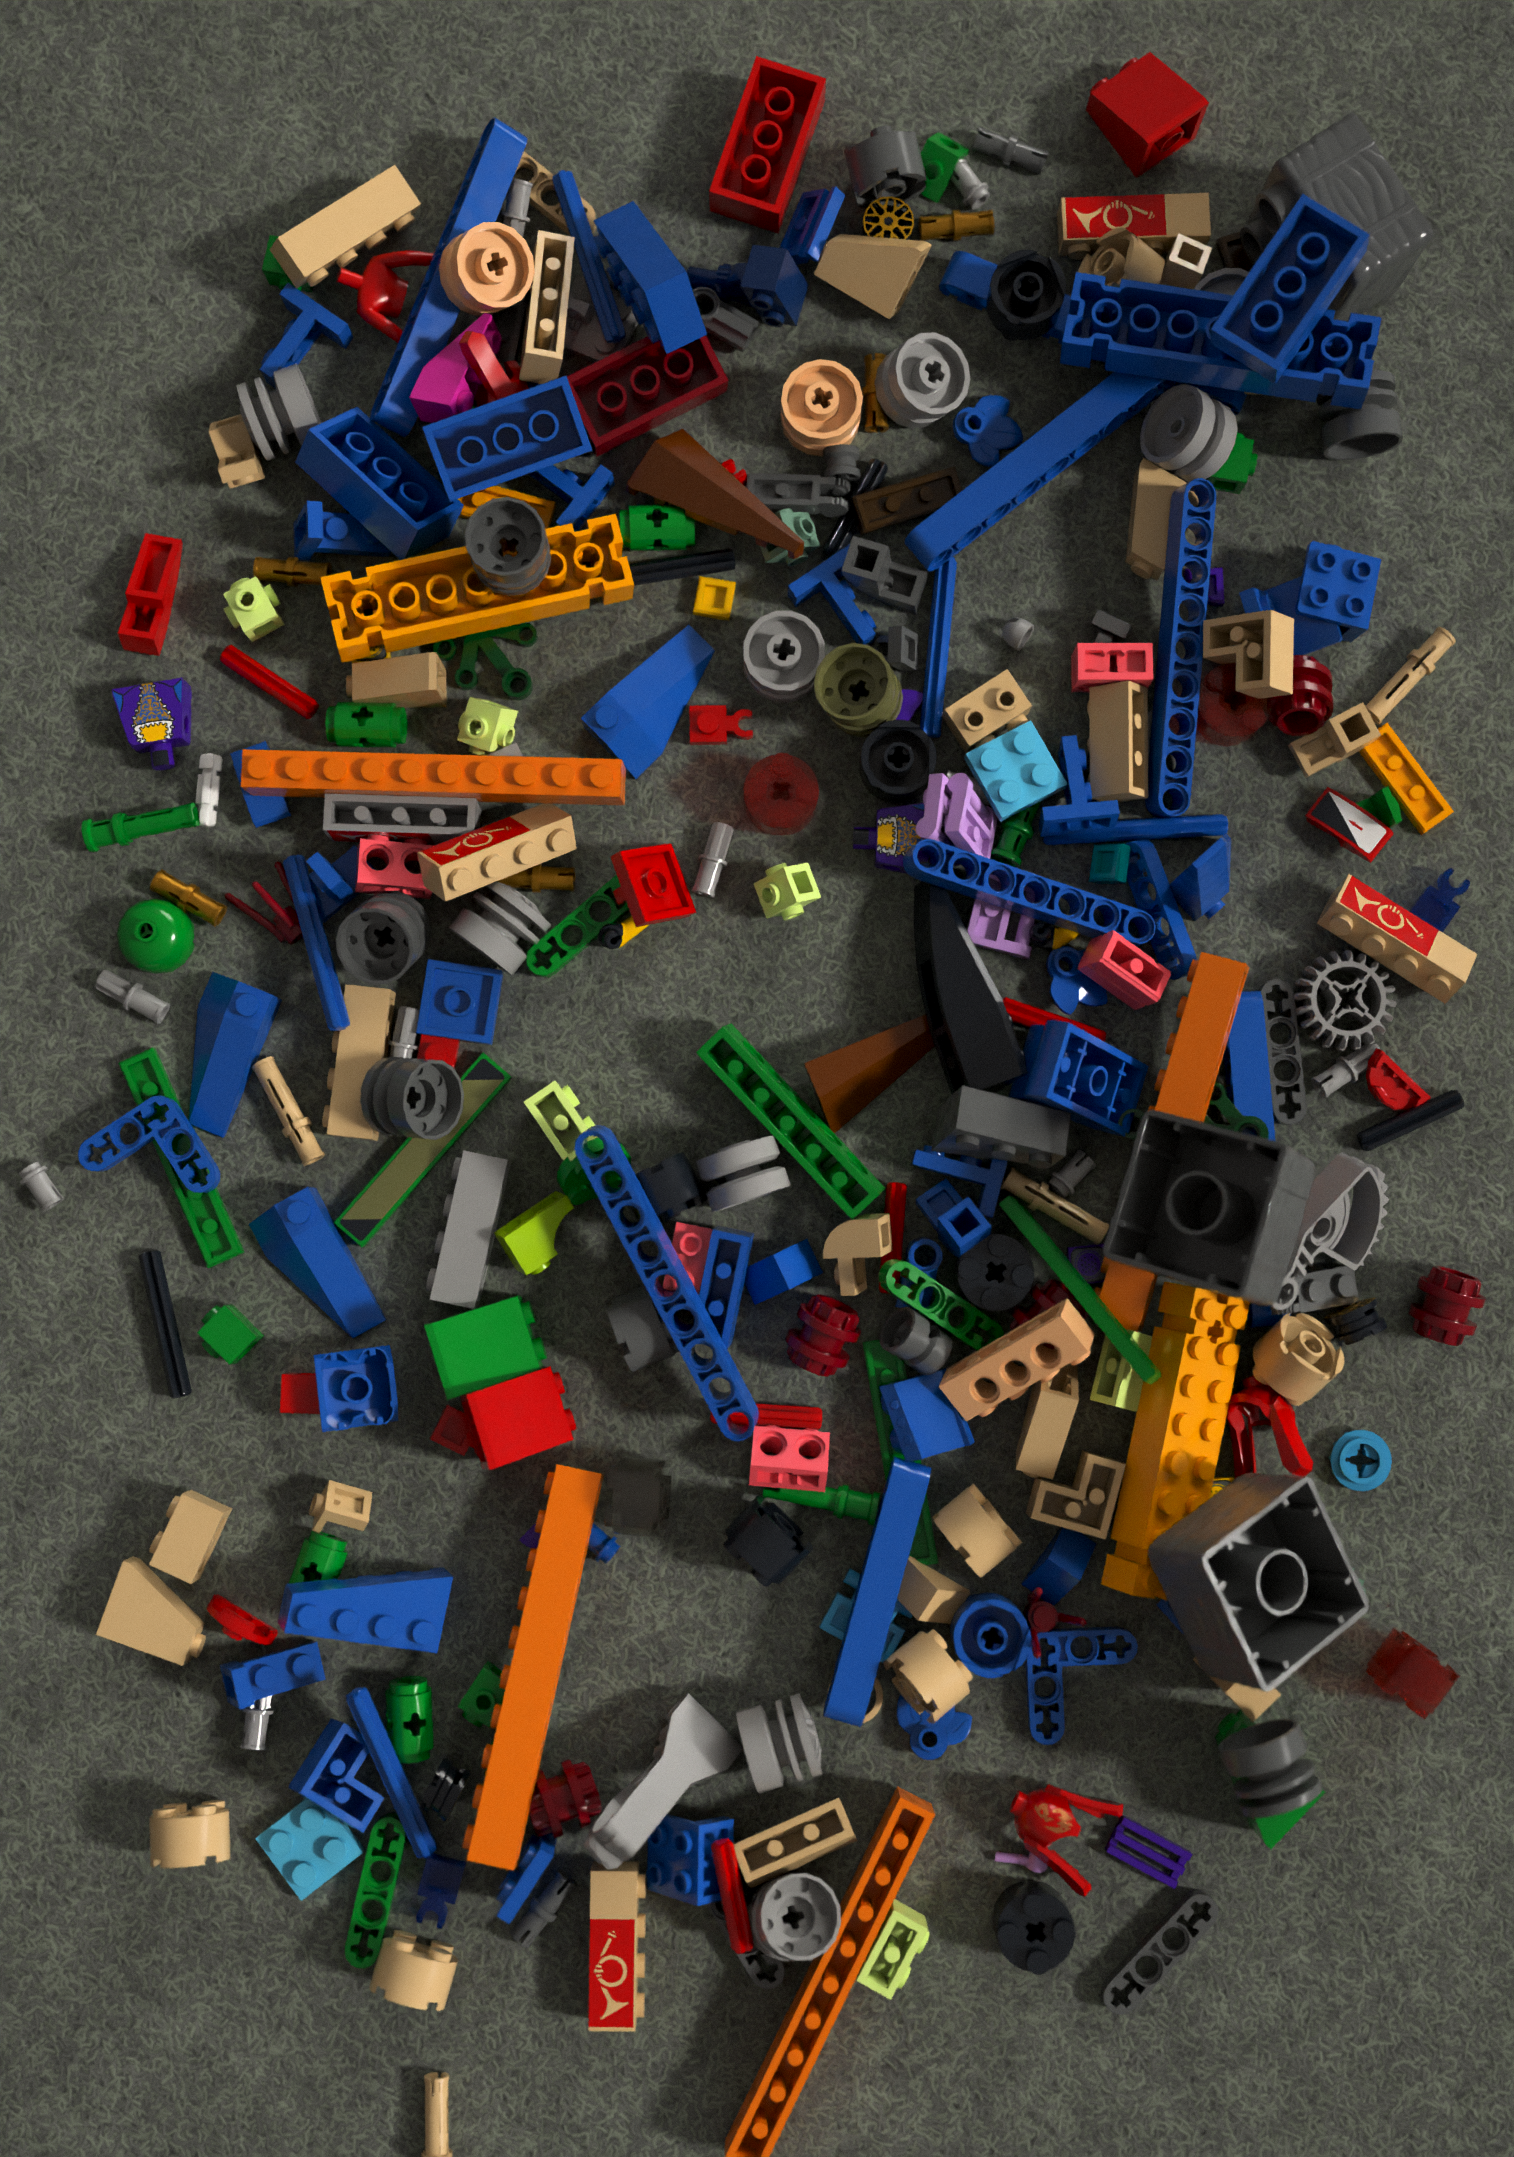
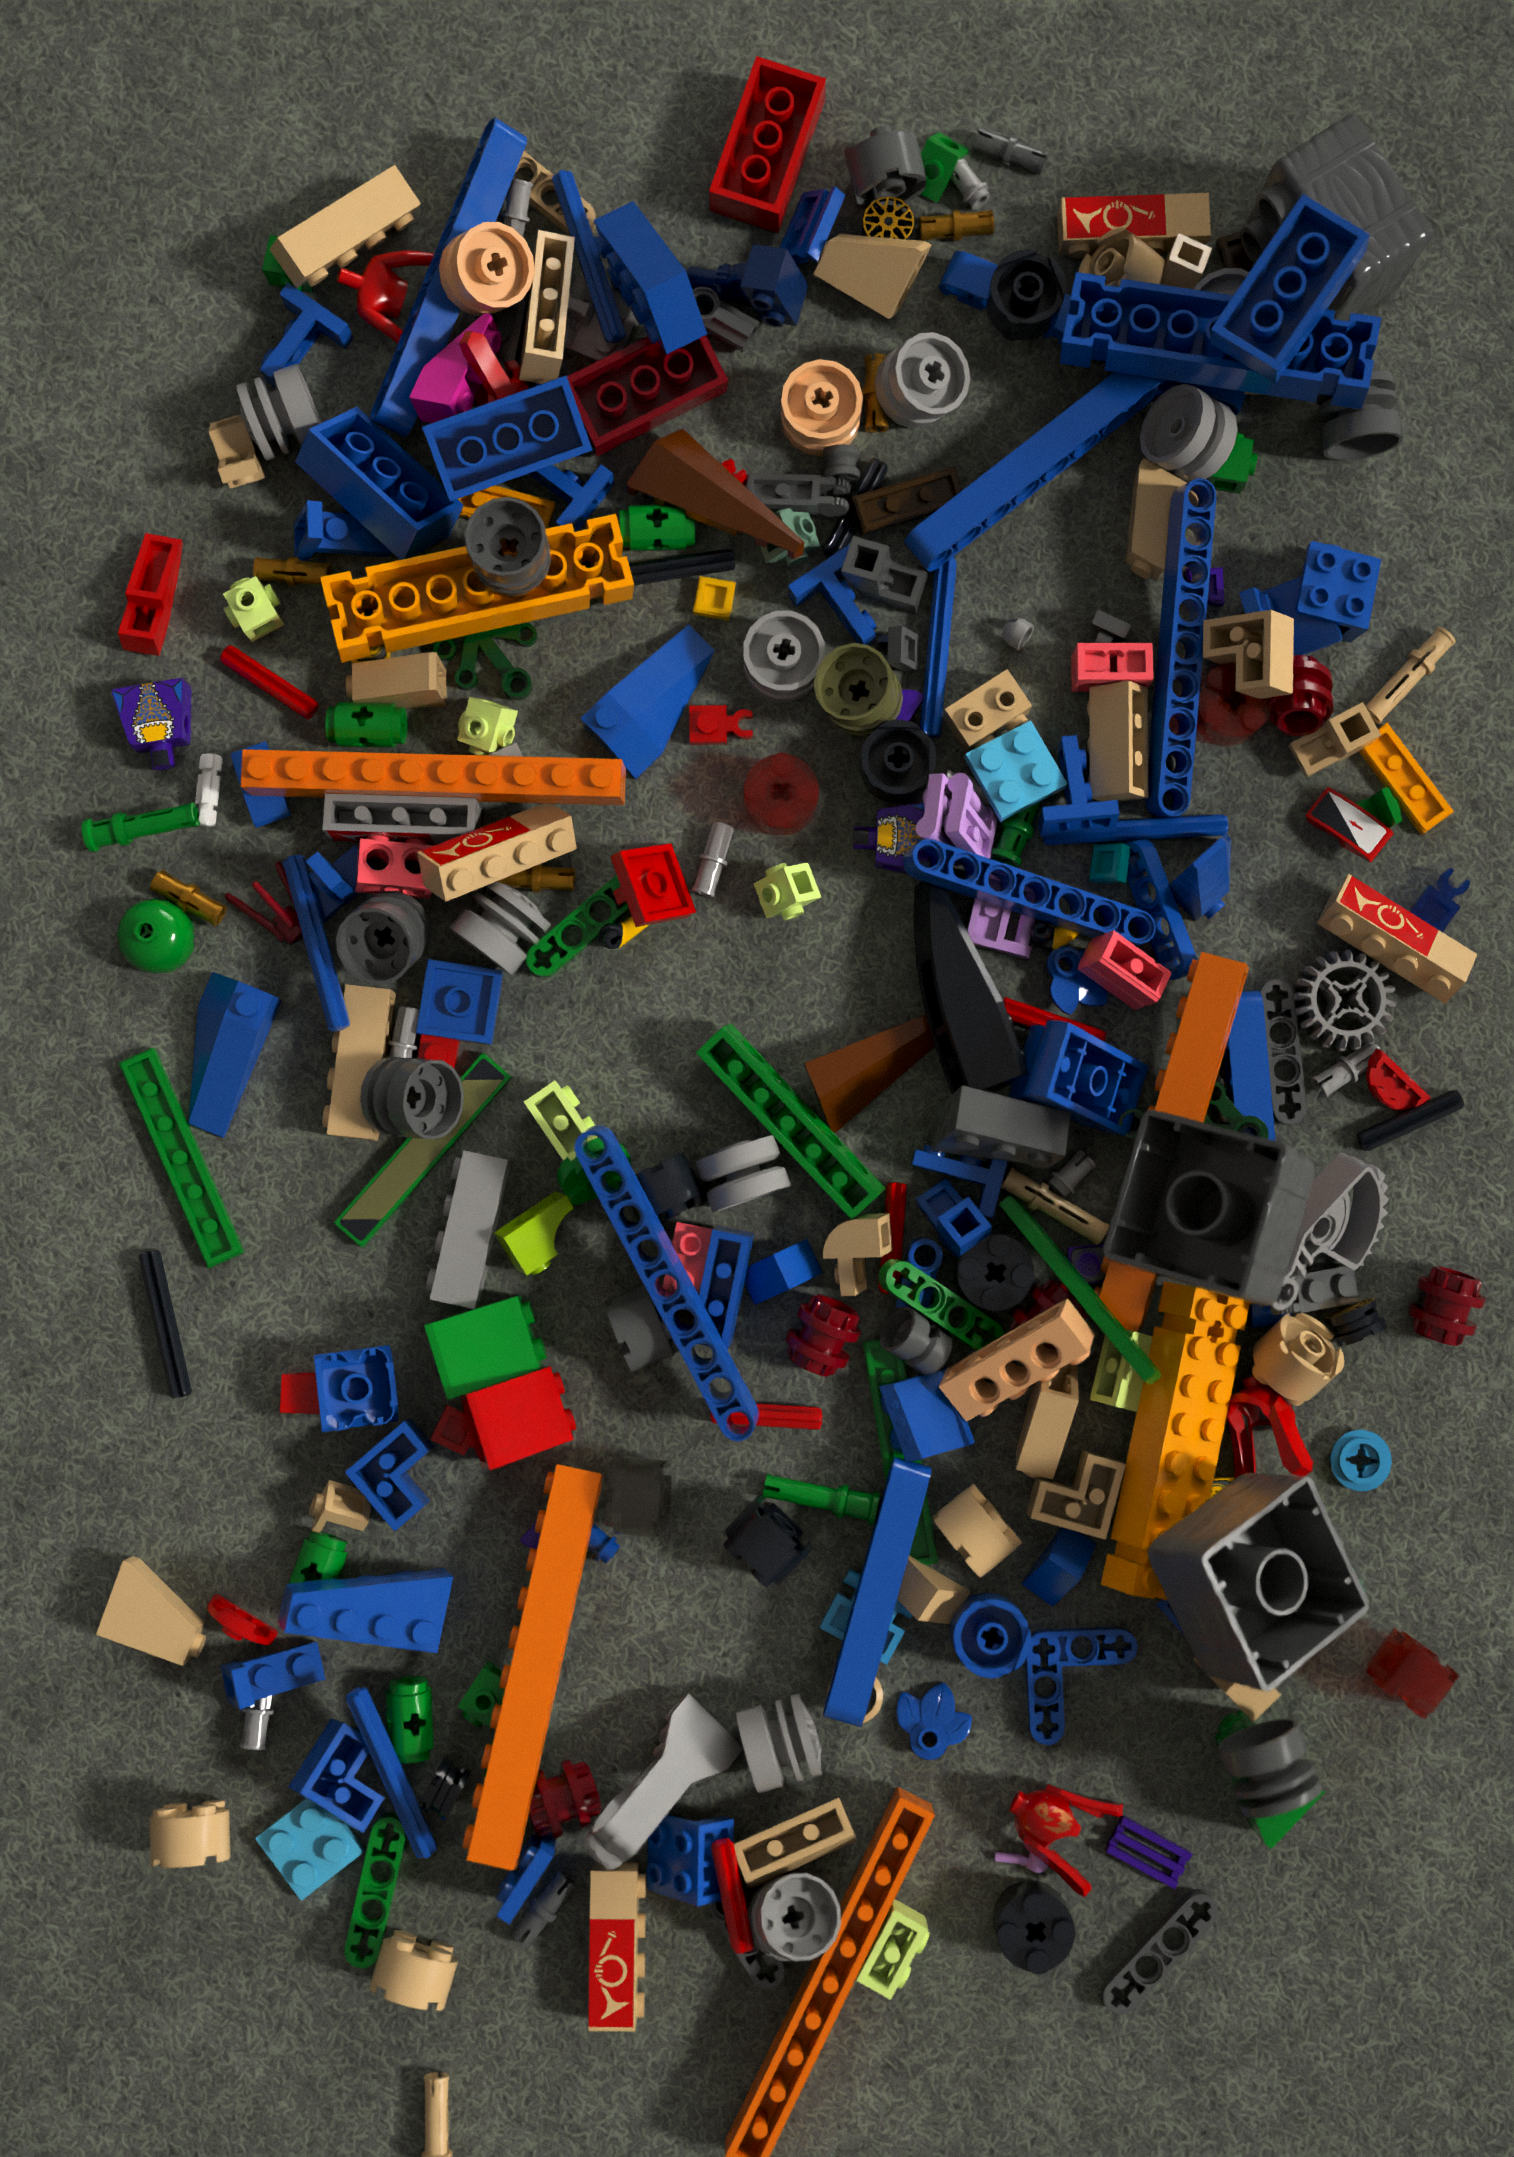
light grey pin [19,1162,65,1212] -> none
blue beam [78,1096,220,1193] -> none
light grey axle [95,970,170,1024] -> none
tan brick [149,1490,232,1584] -> none
green brick [197,1304,264,1365] -> none
blue wedge [249,1187,387,1338] -> none
tan pin [251,1056,325,1166] -> none
clear blue plate [416,1853,466,1929] -> none
coral brick [749,1425,830,1492] -> none
tan brick [884,1629,973,1724] -> none
blue plate [953,395,1024,468] -> none
dark red plant [1023,1587,1087,1659] -> none
red slope [1086,52,1209,179] -> none
none -> blue brick [345,1418,435,1531]

